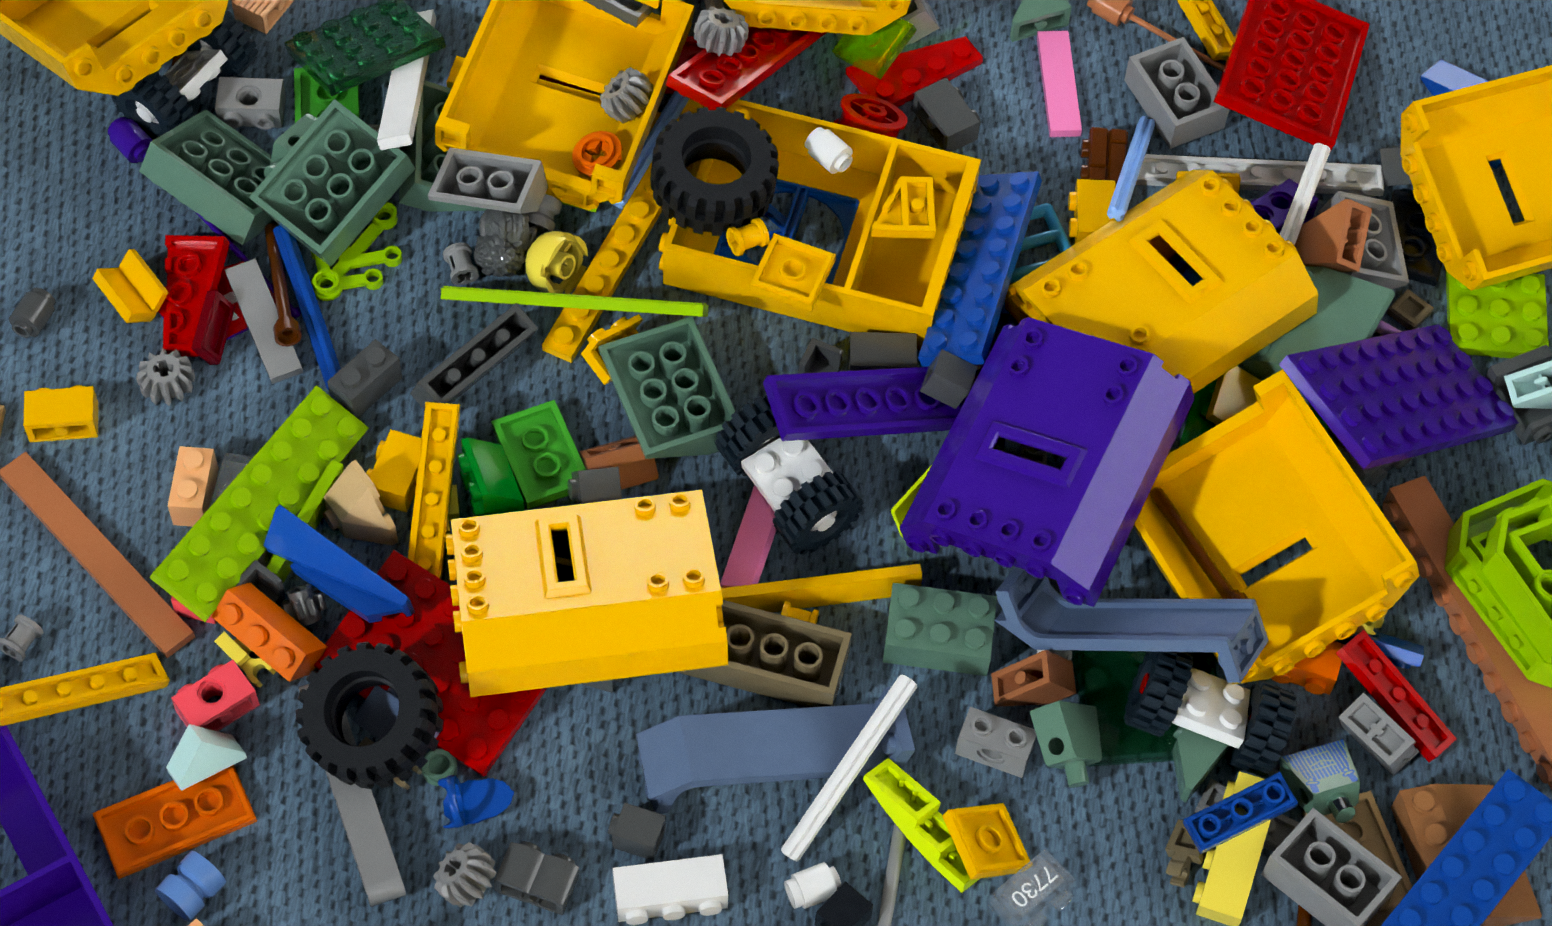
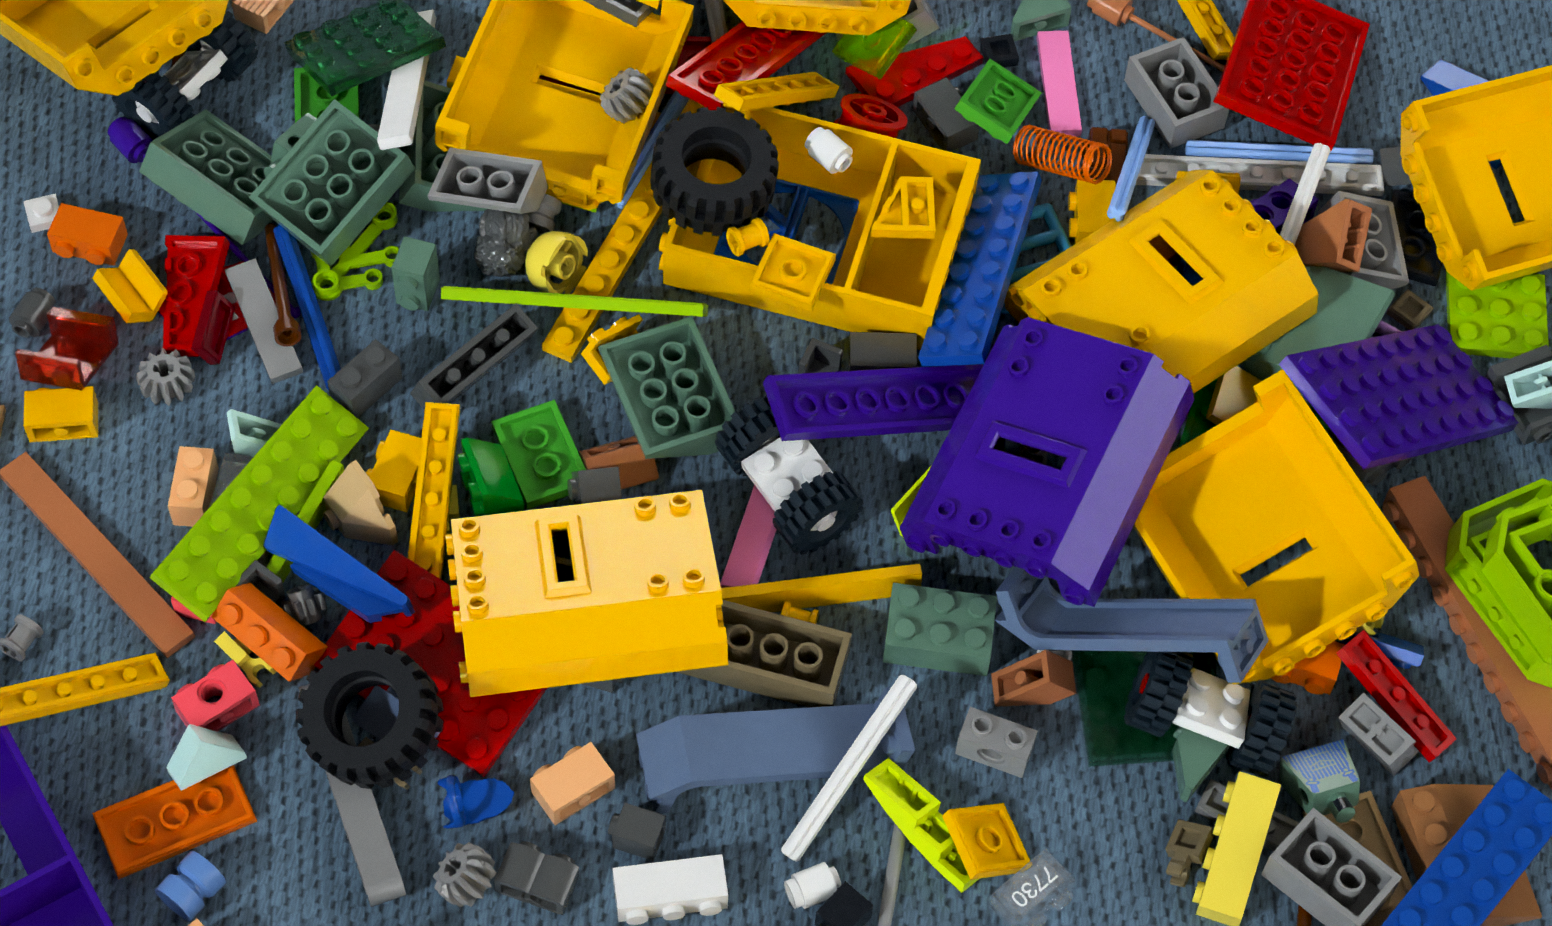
light grey brick [215,77,286,130] -> none
sand green tile [421,749,457,786] -> none
light grey bush [442,242,479,286] -> none
orange gear [572,131,623,178] -> none
light grey gear [694,6,749,56] -> none
dark grey brick [920,349,977,409] -> none
sand green torso [1030,701,1102,788] -> none
reddish brown piece [1150,487,1249,599] -> none
blue tile [1183,772,1298,854] -> none
none -> clear red panel [15,307,119,391]
none -> white plate [23,193,59,233]
none -> orange brick [47,203,128,266]
none -> light aqua slope [227,409,282,464]
none -> sand green brick [391,236,440,311]
none -> light nougat brick [530,742,615,825]
none -> yellow plate [714,72,840,112]
none -> bright green plate [954,59,1042,144]
none -> black plate [980,34,1019,68]
none -> orange piece [1013,124,1112,185]
none -> light blue axle [1185,140,1374,165]

